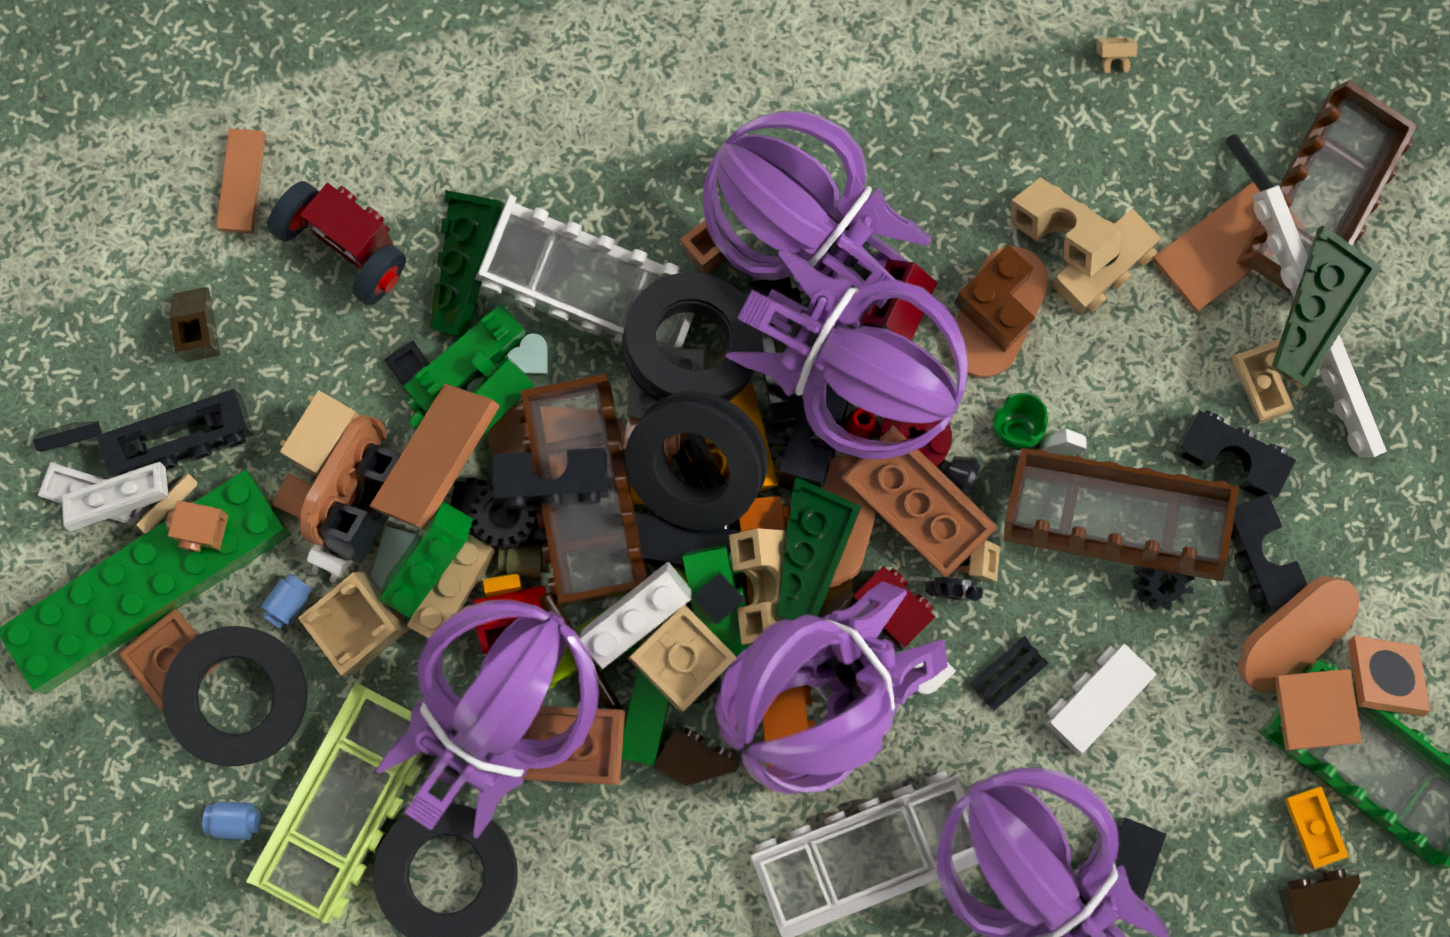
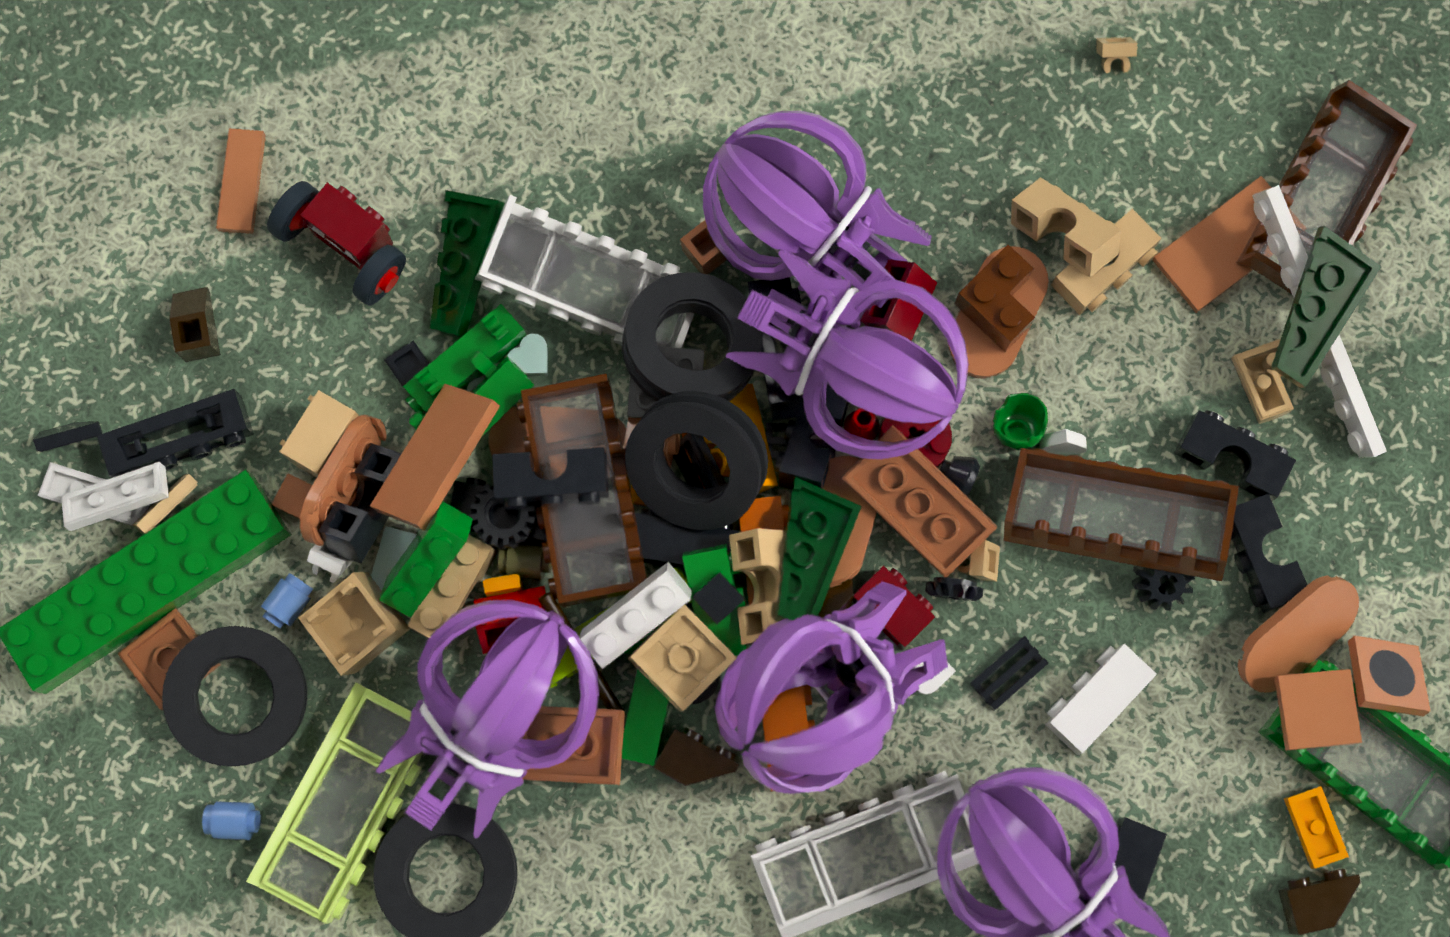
nougat brick [166,500,229,552] -> none
black bar [1226,134,1275,192] -> none

